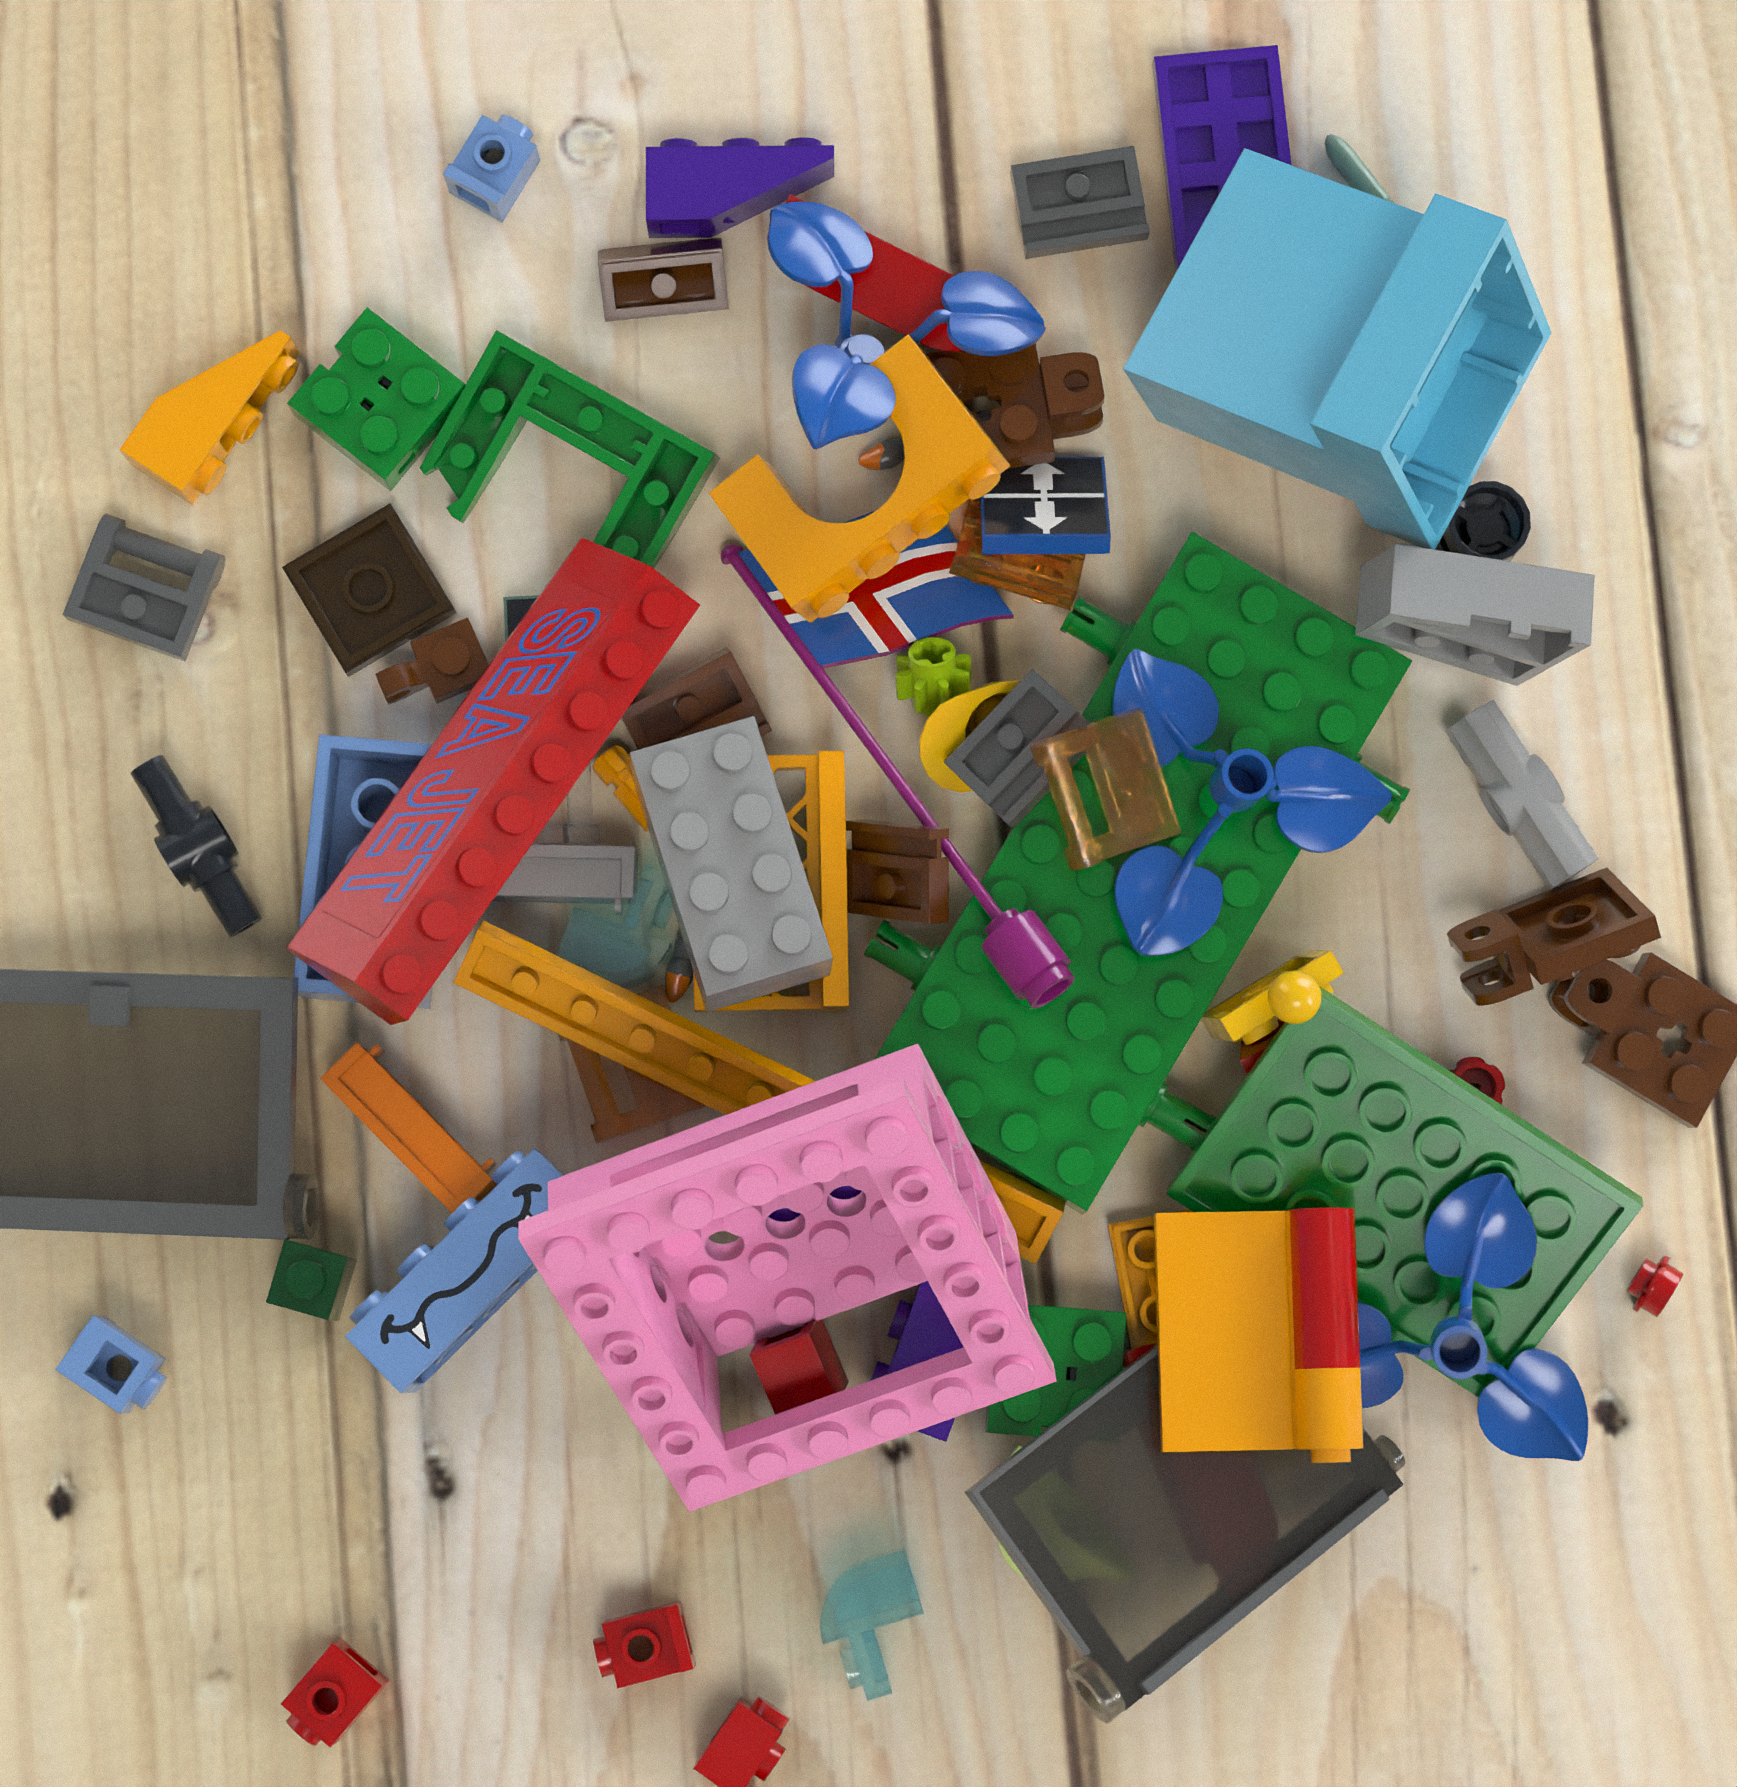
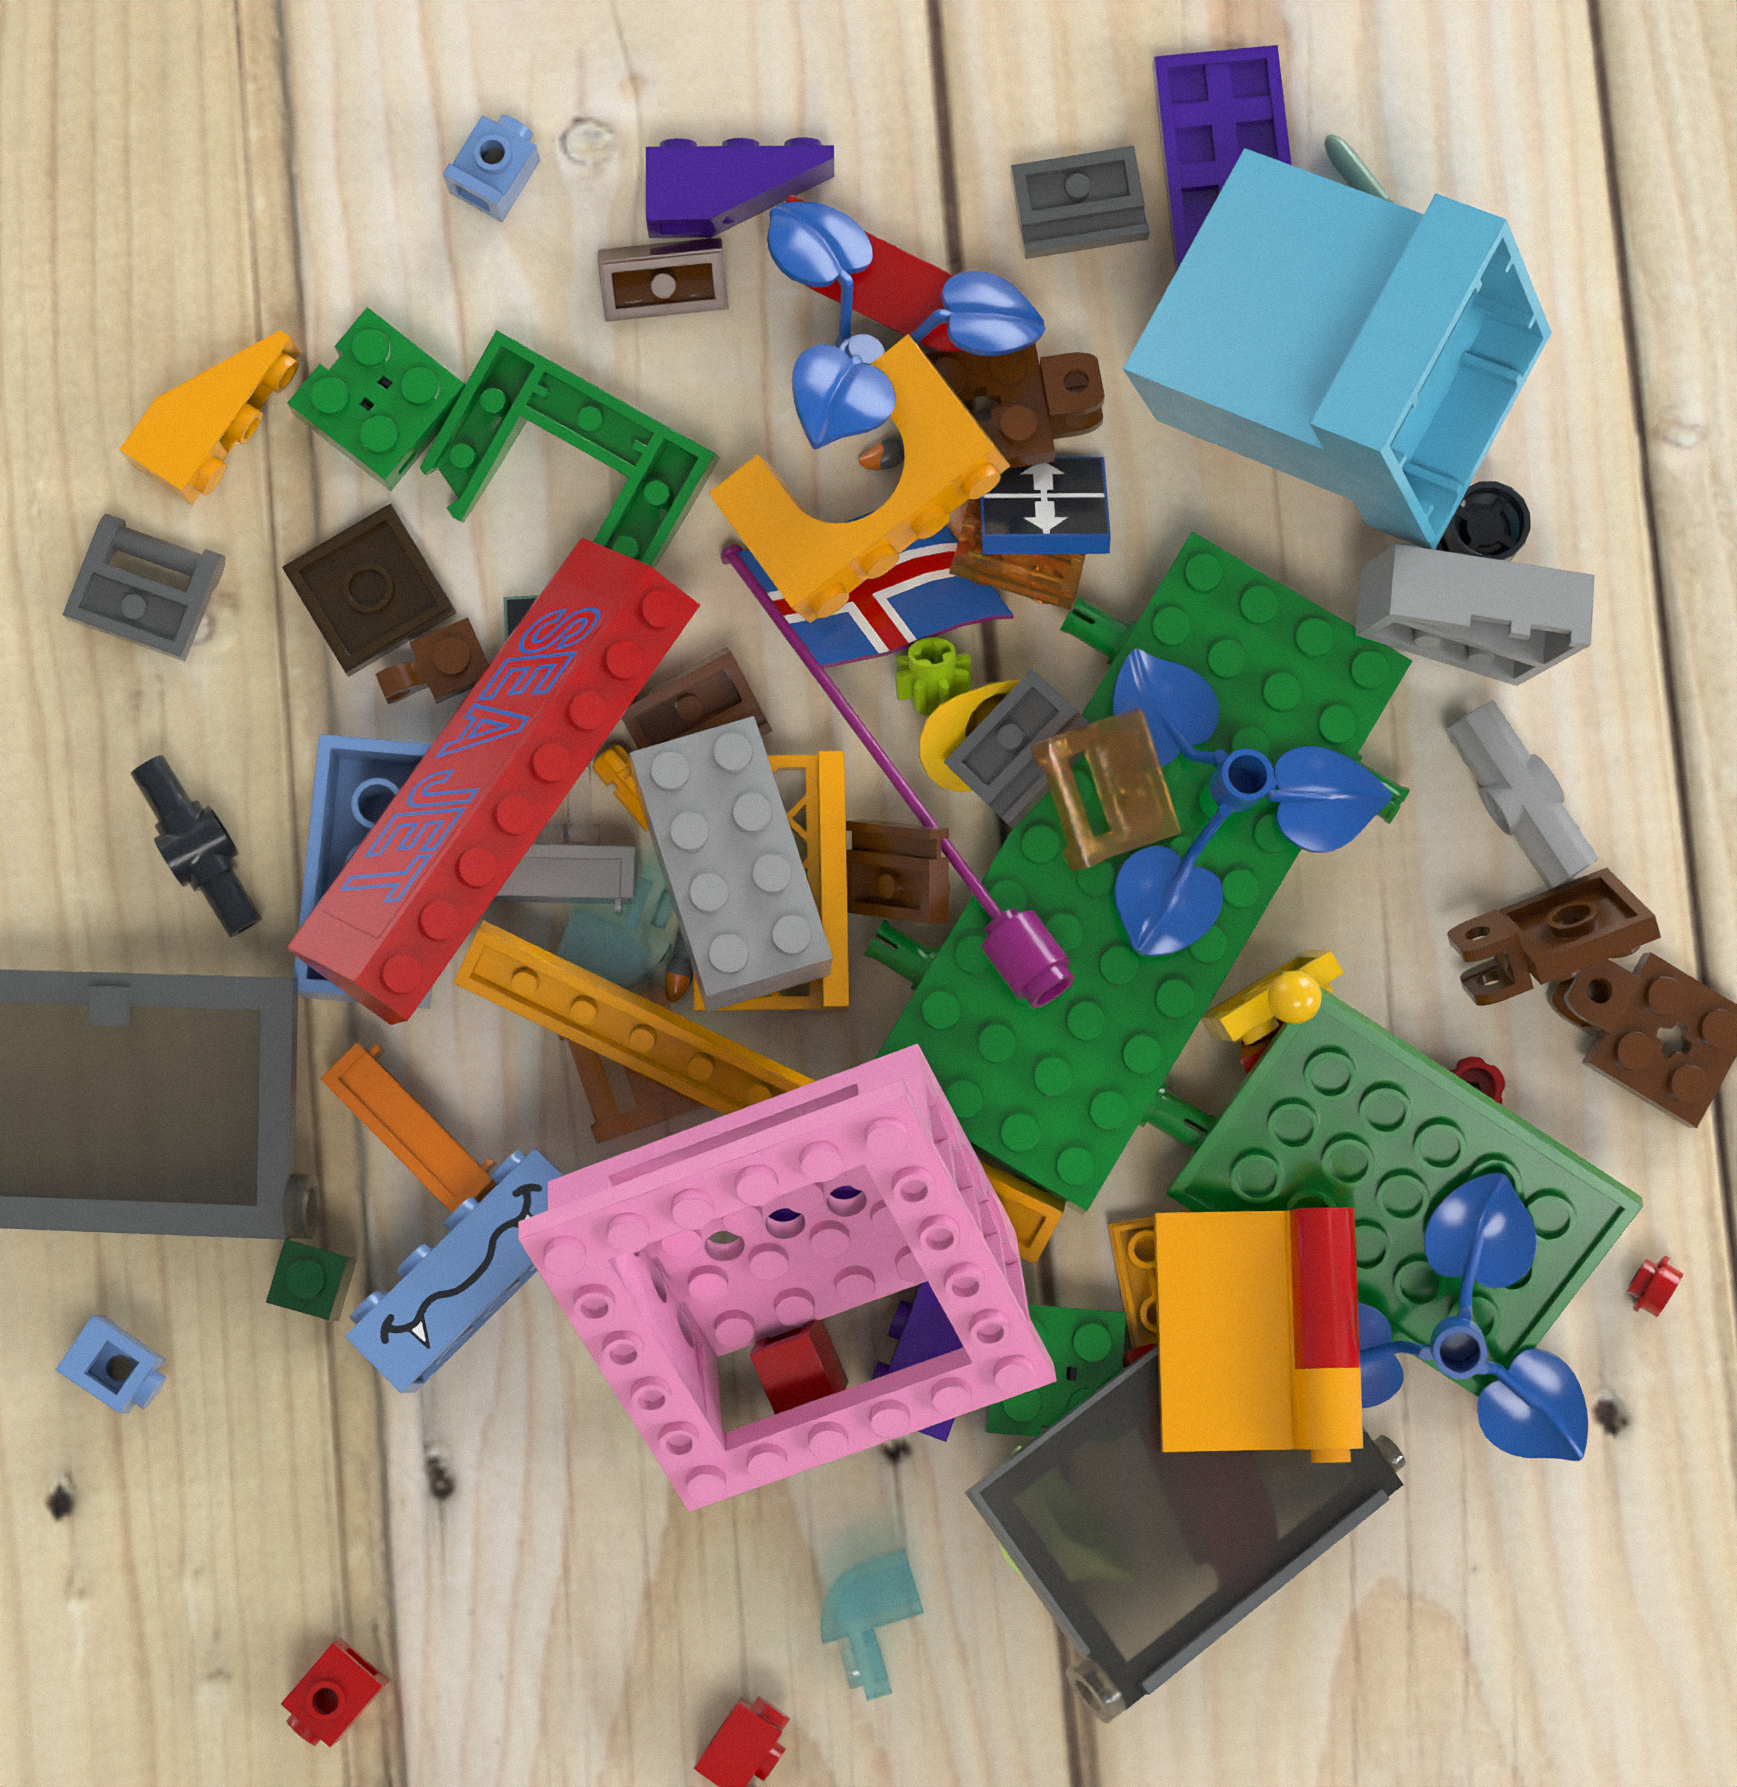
red brick [593,1601,696,1689] -> none

